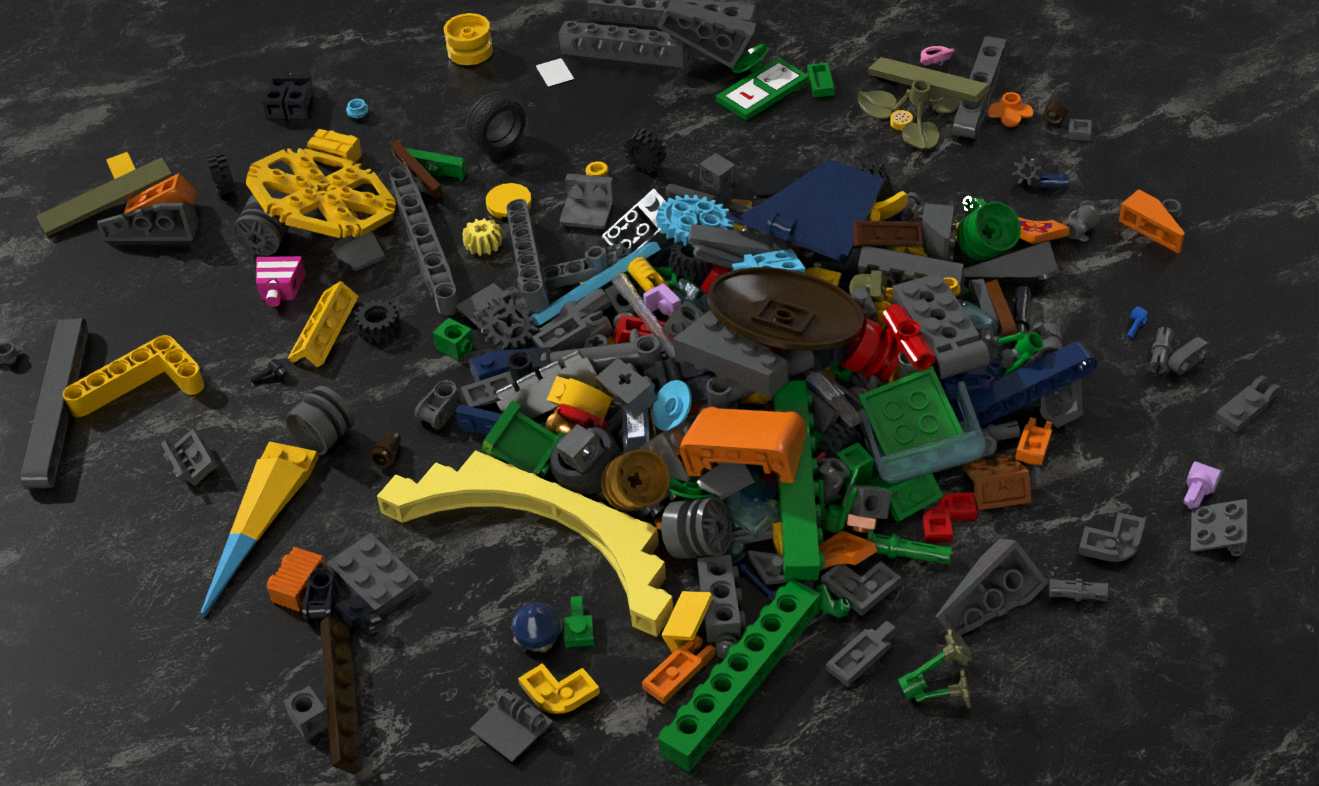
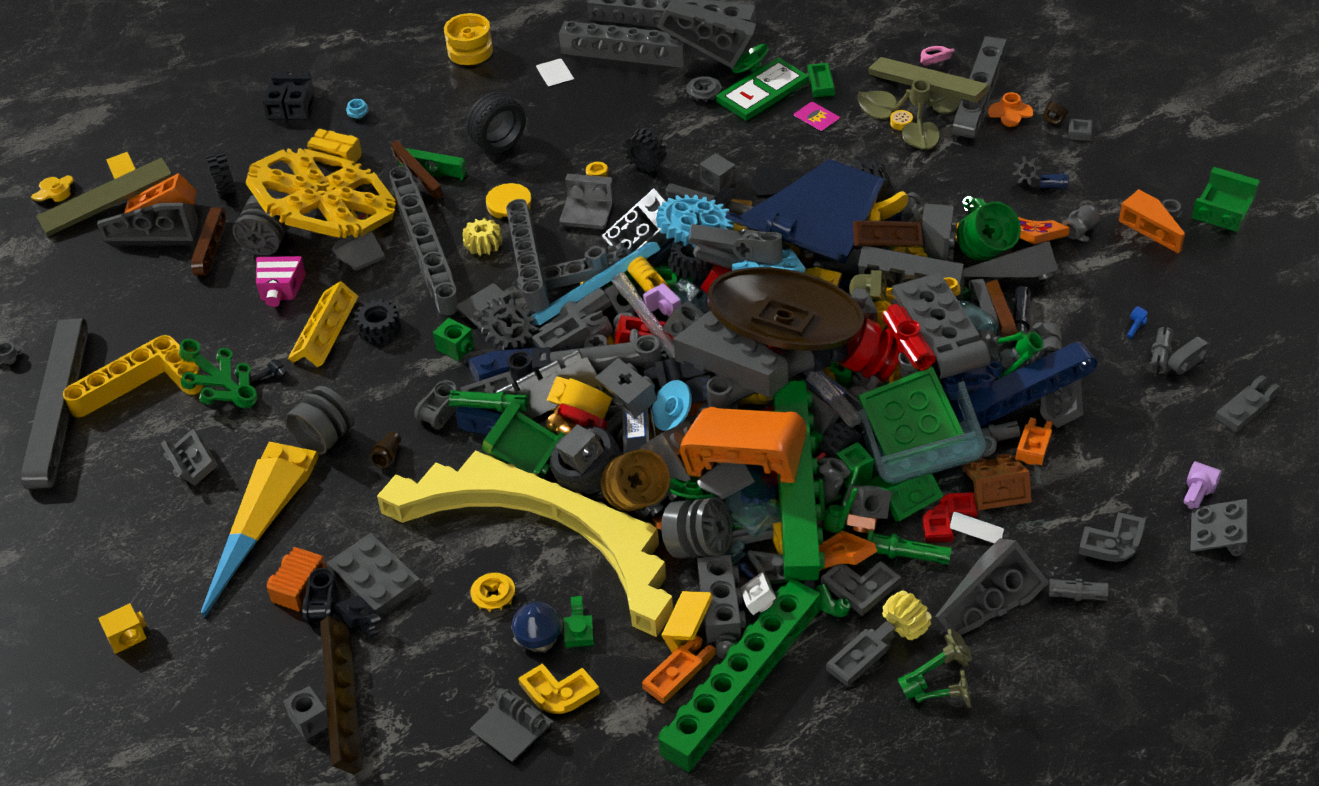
none -> yellow plate [31,175,74,202]
none -> yellow brick [98,603,147,654]
none -> green plant [178,339,257,408]
none -> reddish brown beam [191,207,226,276]
none -> green pin [449,390,529,412]
none -> yellow gear [471,573,515,612]
none -> dark grey gear [686,76,721,102]
none -> dark grey piece [733,230,783,264]
none -> white plate [741,572,776,615]
none -> dark pink sticker [794,102,841,131]
none -> light yellow gear [882,590,932,641]
none -> white sticker [950,512,1004,543]
none -> green panel [1192,167,1260,232]

